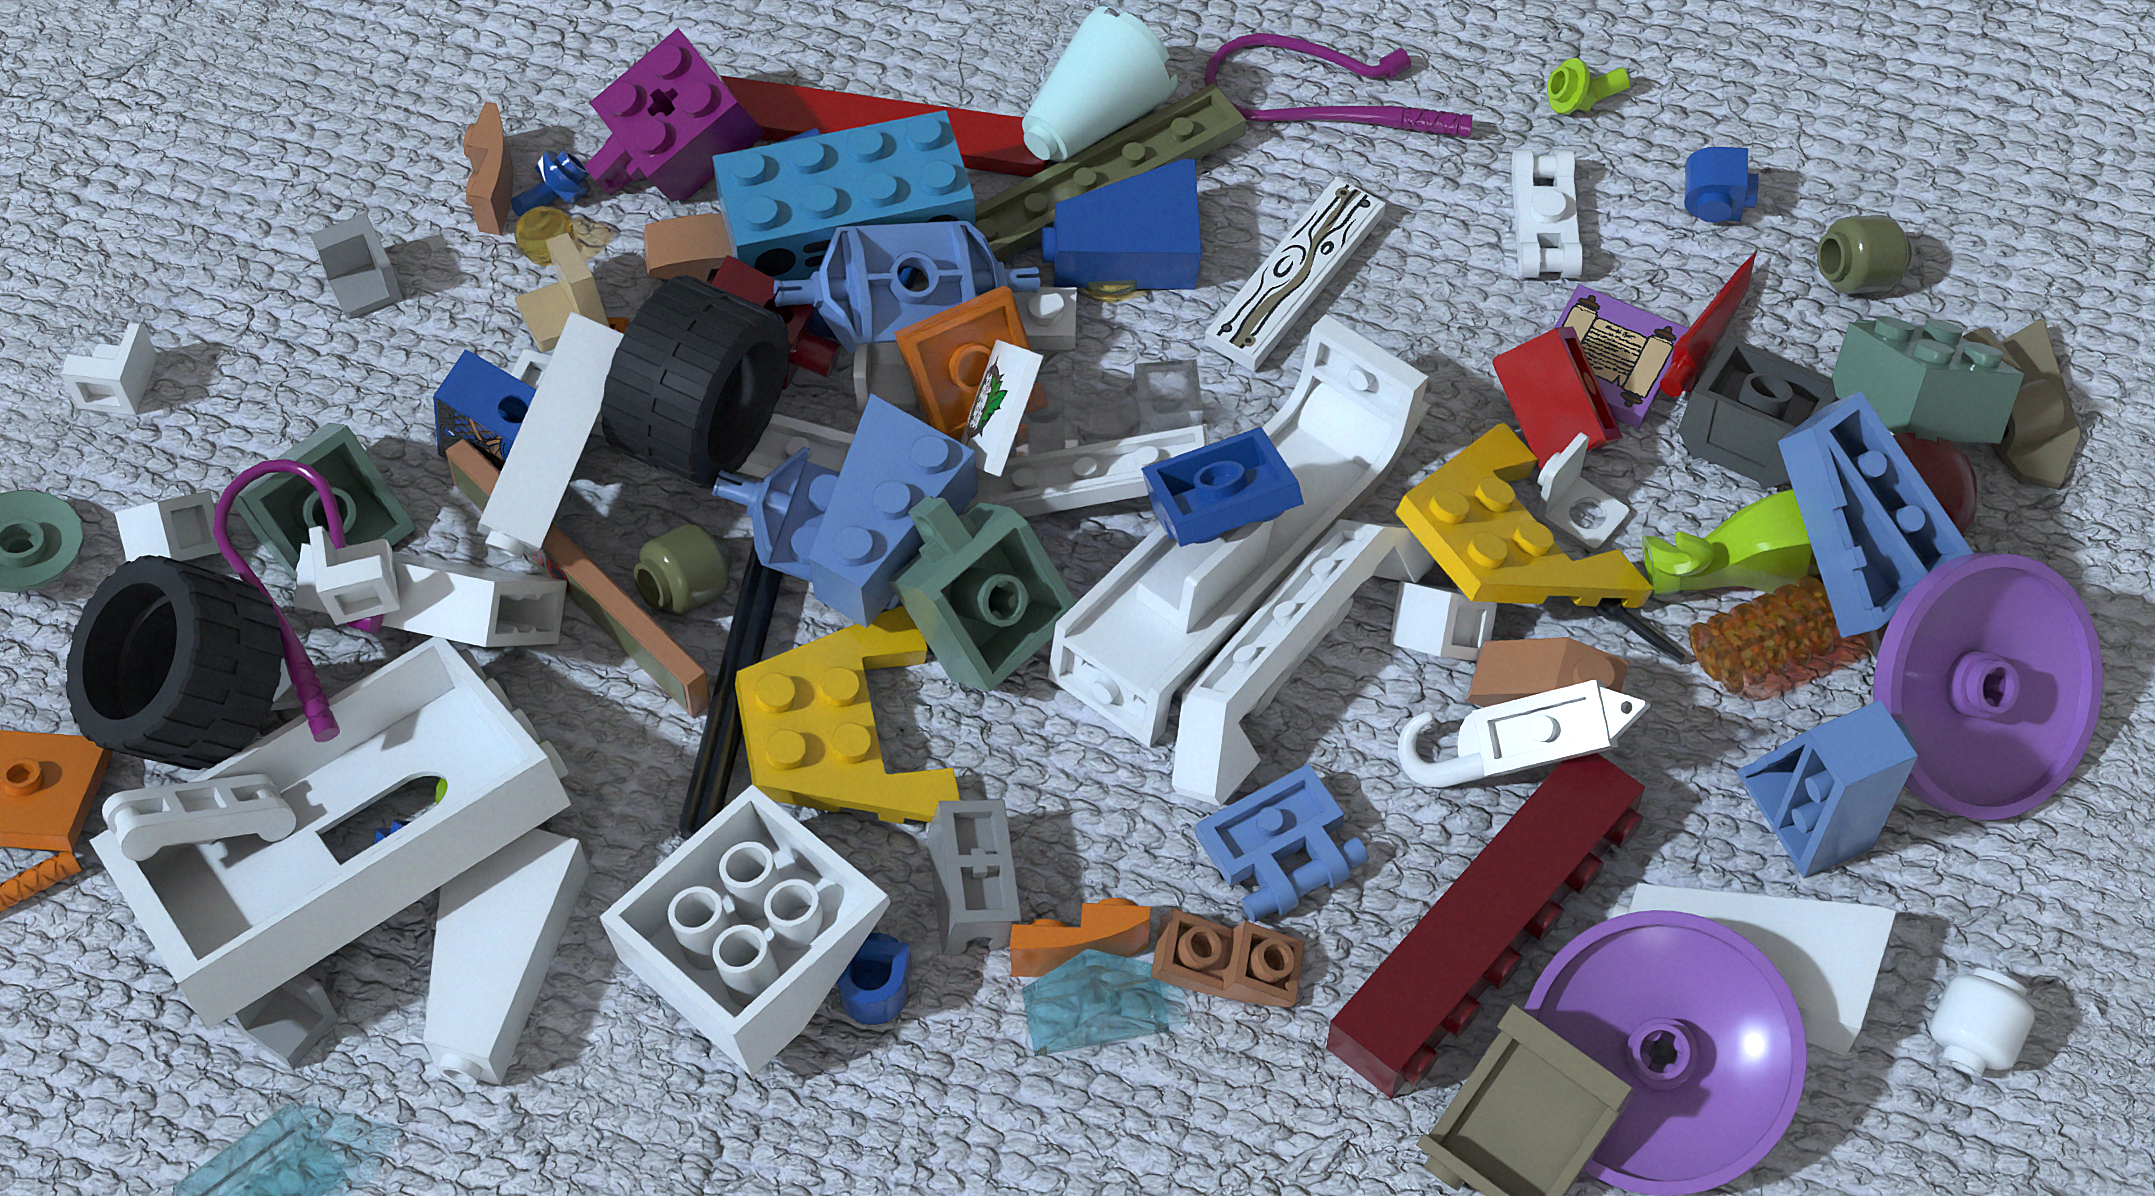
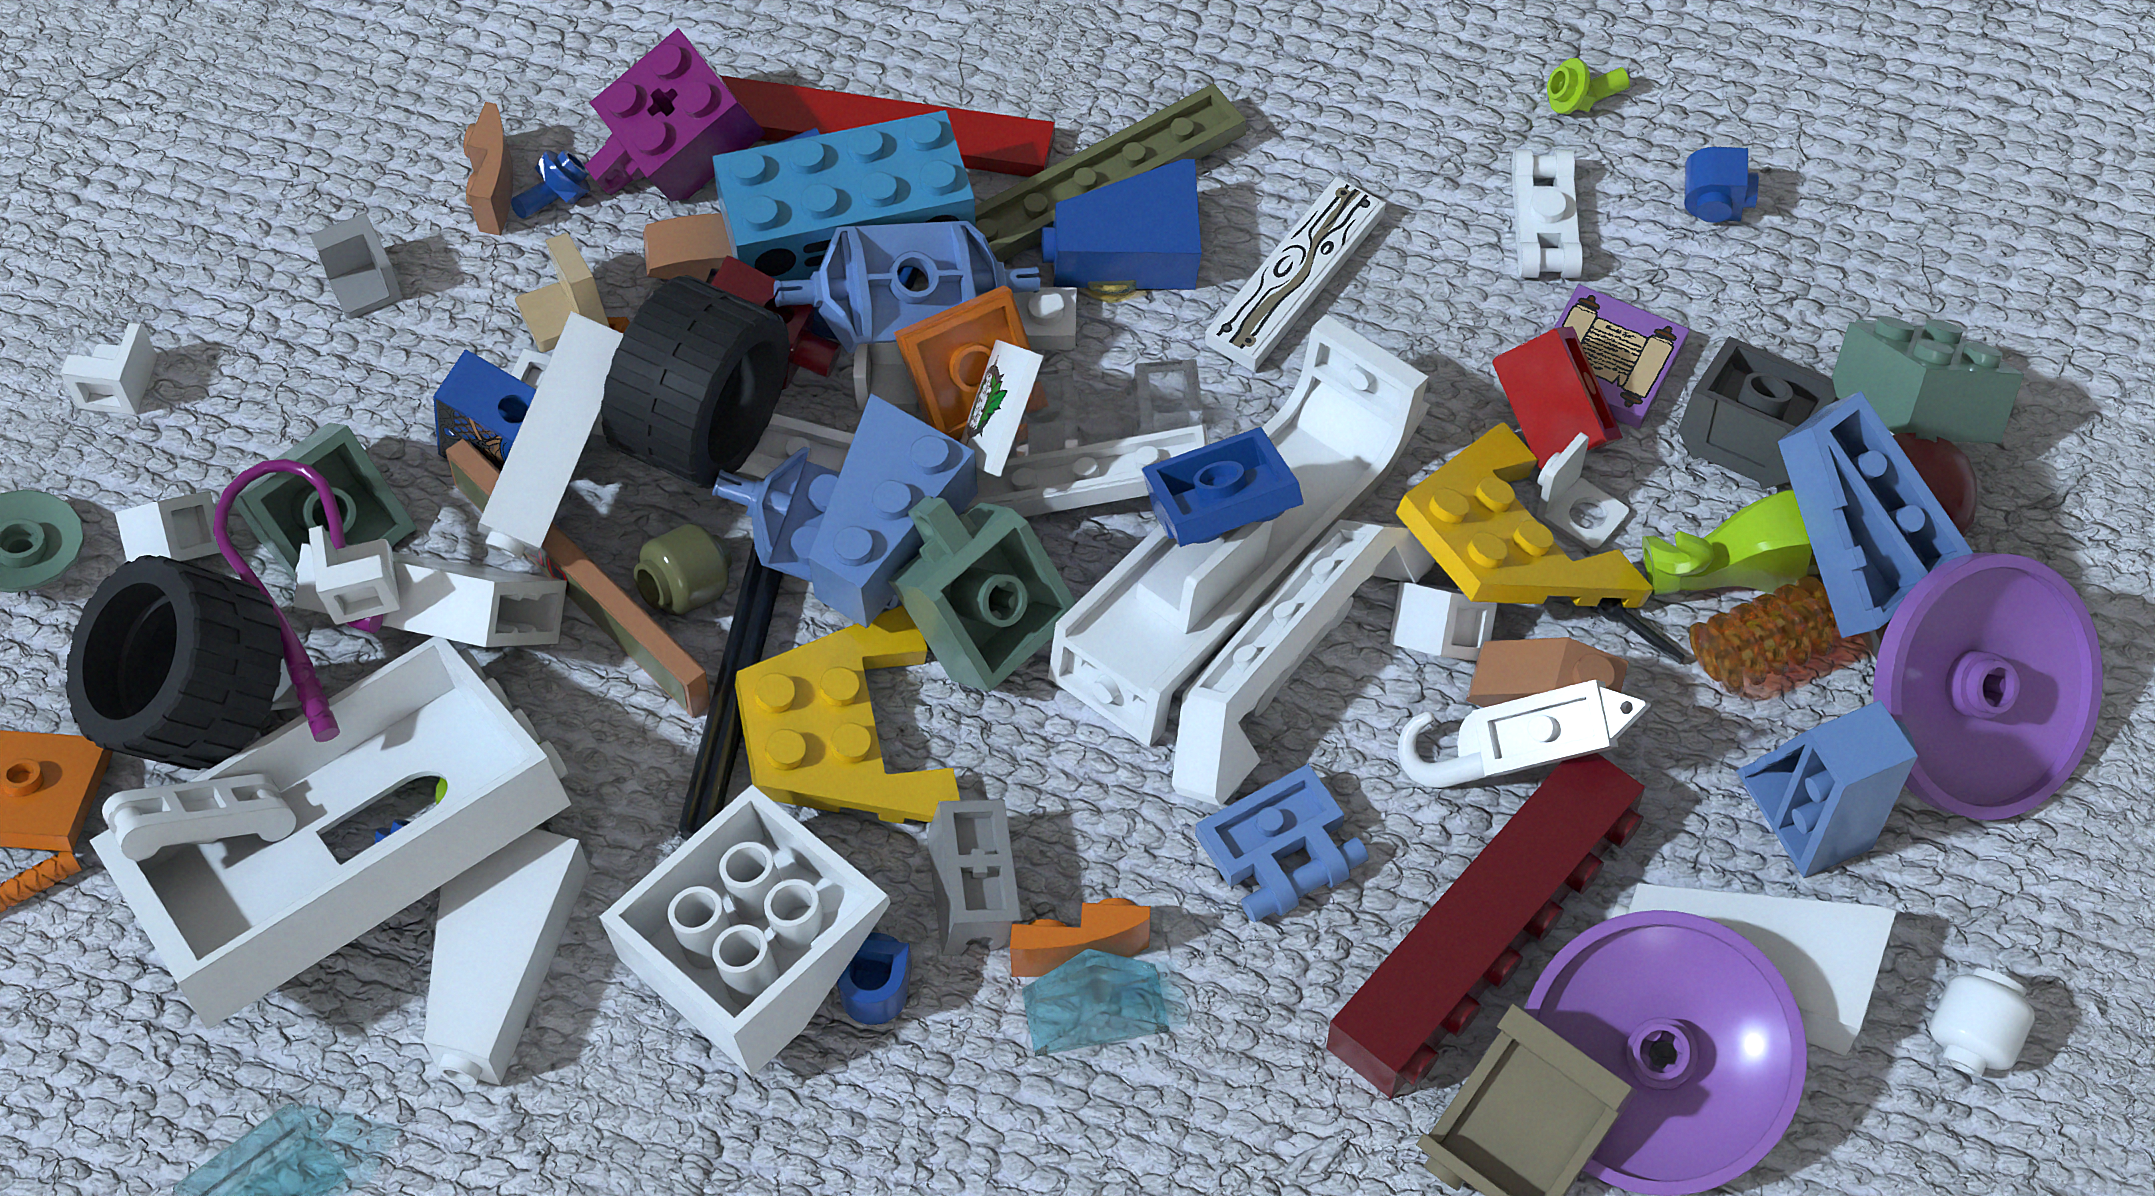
light grey panel [231,972,339,1070] -> none
clear yellow plate [515,206,575,266] -> none
light aqua cone [1022,6,1178,162] -> none
nougat slope [1150,908,1305,1008] -> none
magenta piece [1204,33,1473,138] -> none
red bar [1660,250,1757,397] -> none
olive head [1817,215,1912,294] -> none
dark tan panel [1962,319,2081,489] -> none

